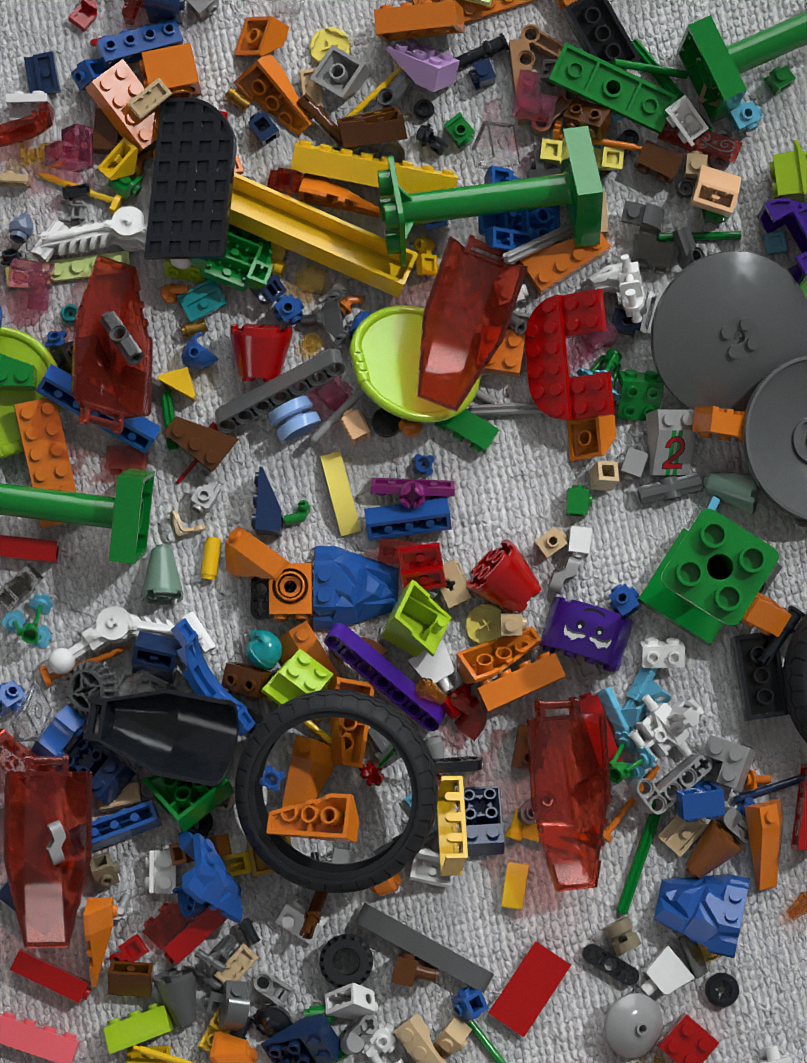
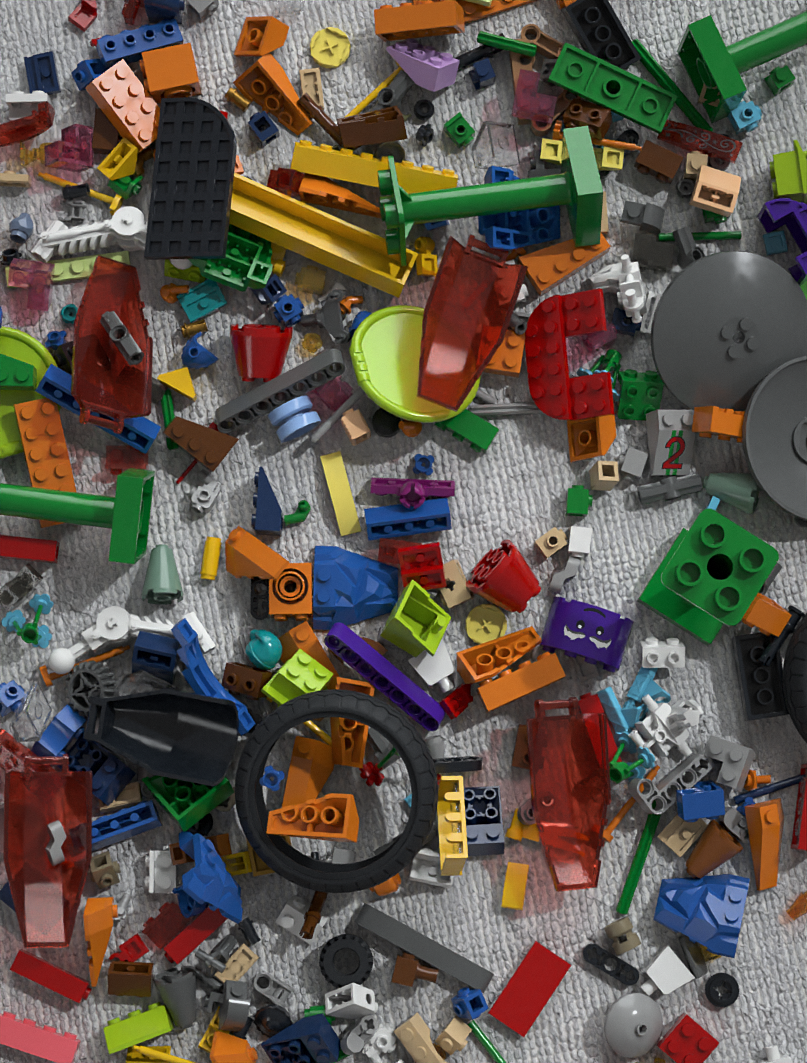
tan plate [127,78,172,120] -> none
tan piece [169,510,206,537] -> none
light grey slope [309,45,371,99] -> none
clear orange cone [415,677,447,705] -> none
black bush [428,136,448,156] -> none
clear red brick [448,691,487,741] -> none
tan brick [501,612,526,636] -> none
light grey axle [502,223,572,264] -> none
blue brick [608,583,642,618] -> none
green bar [612,58,688,79] -> none
white bracket [665,95,709,147] -> none
none -> green axle [477,31,537,57]

